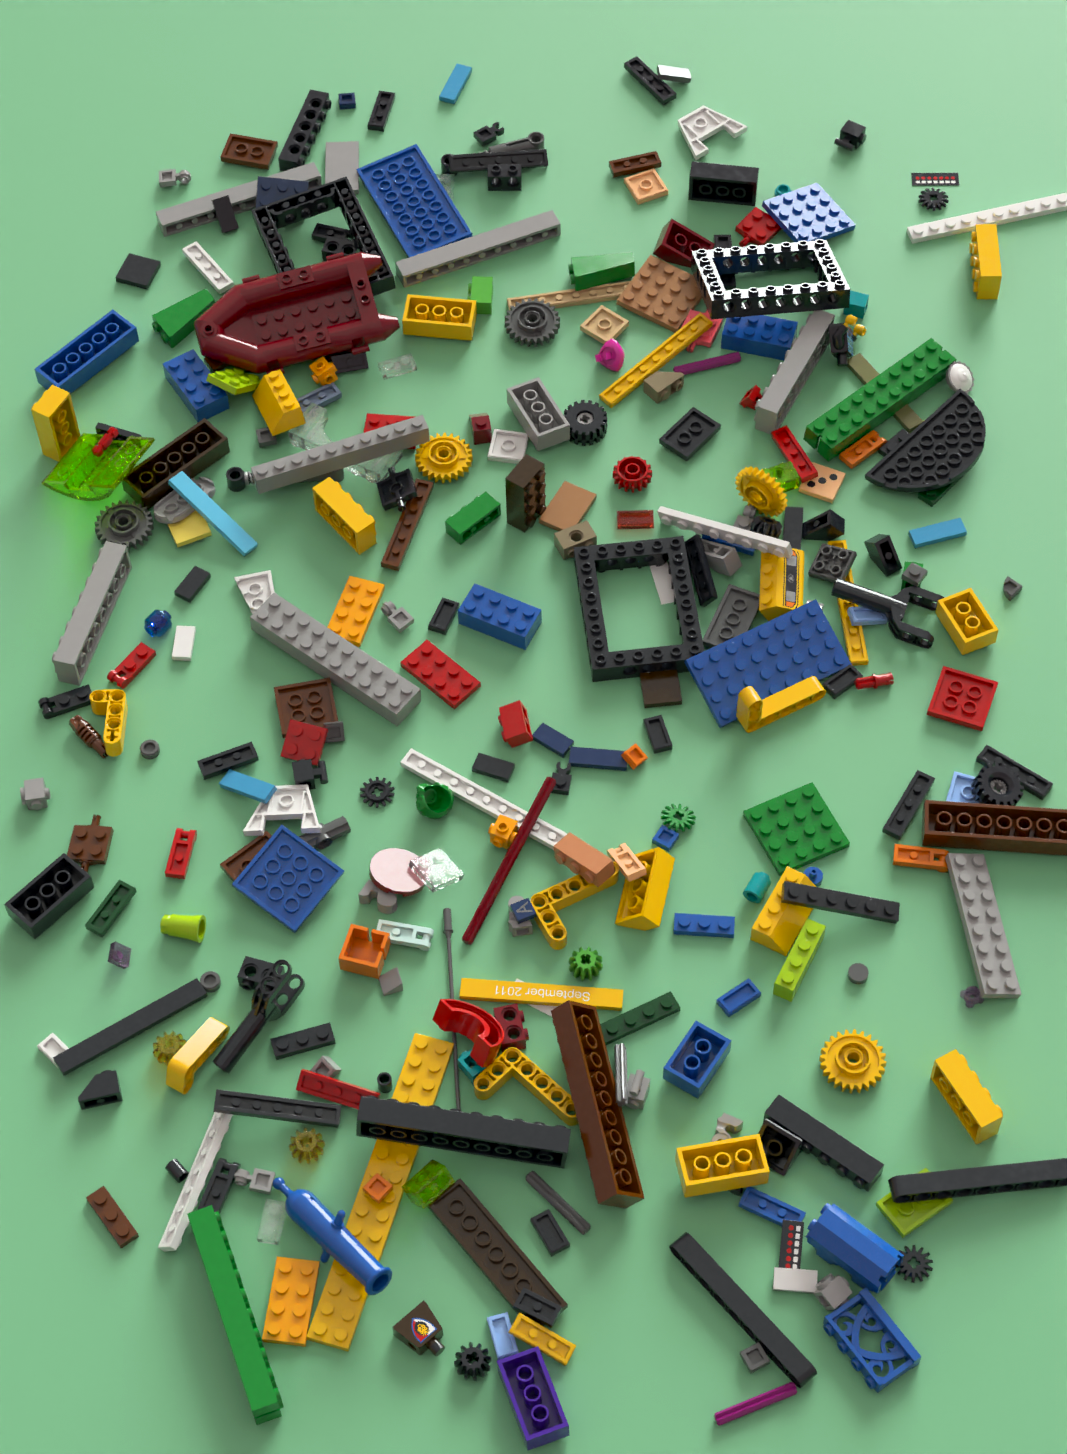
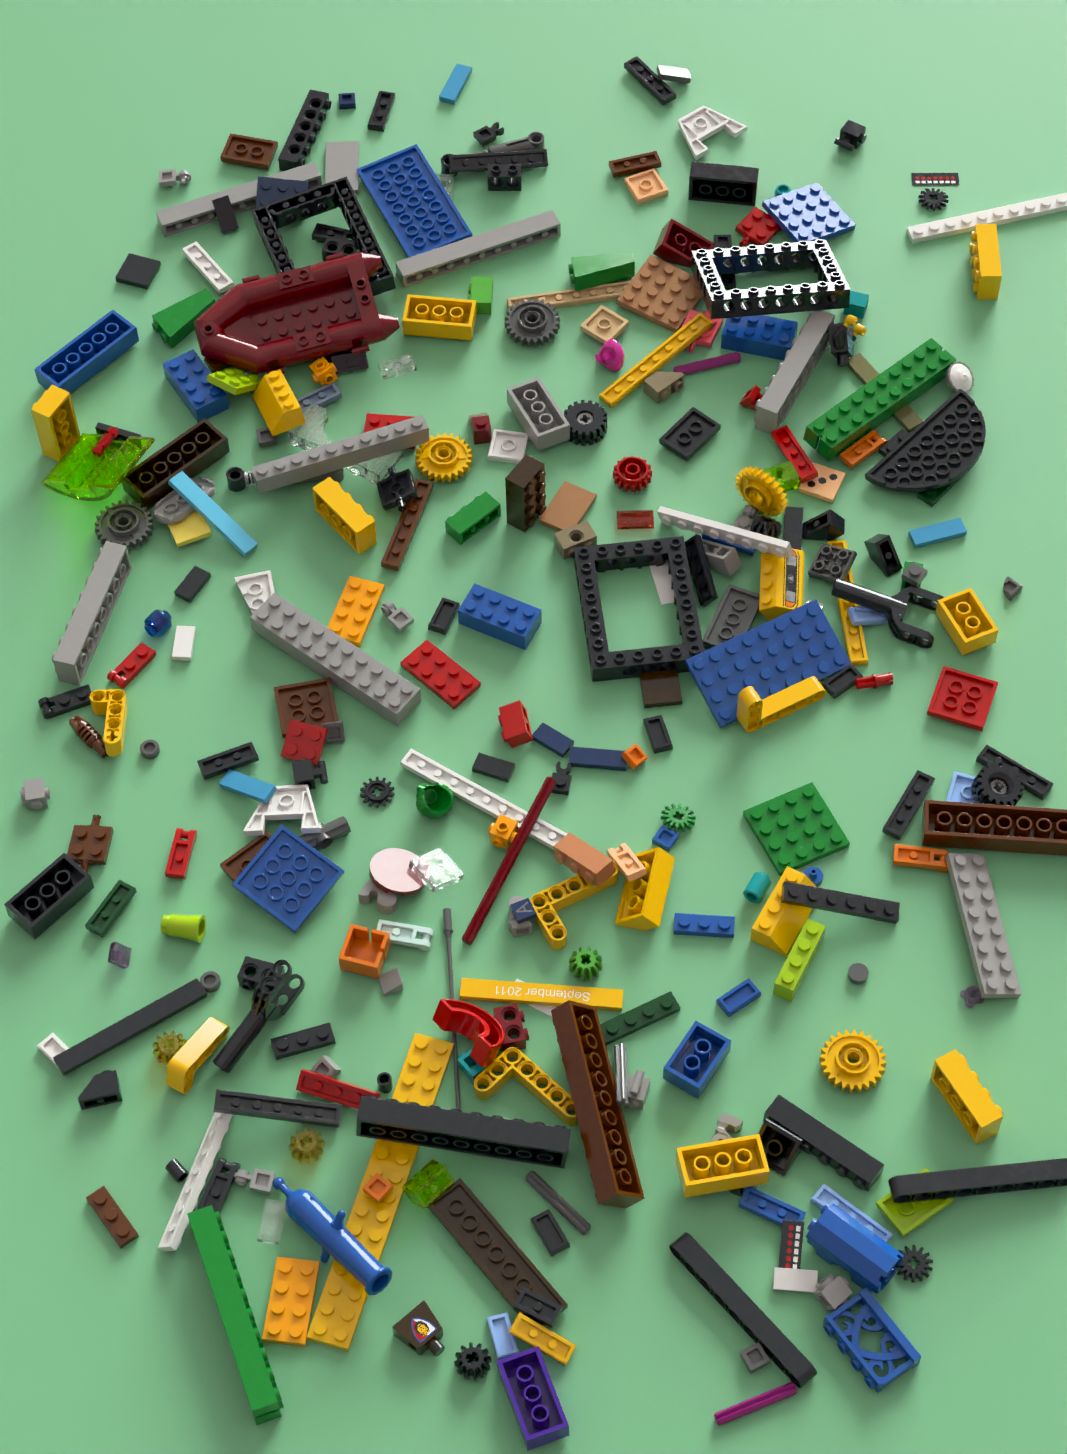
none -> light blue tile [810,1183,893,1243]

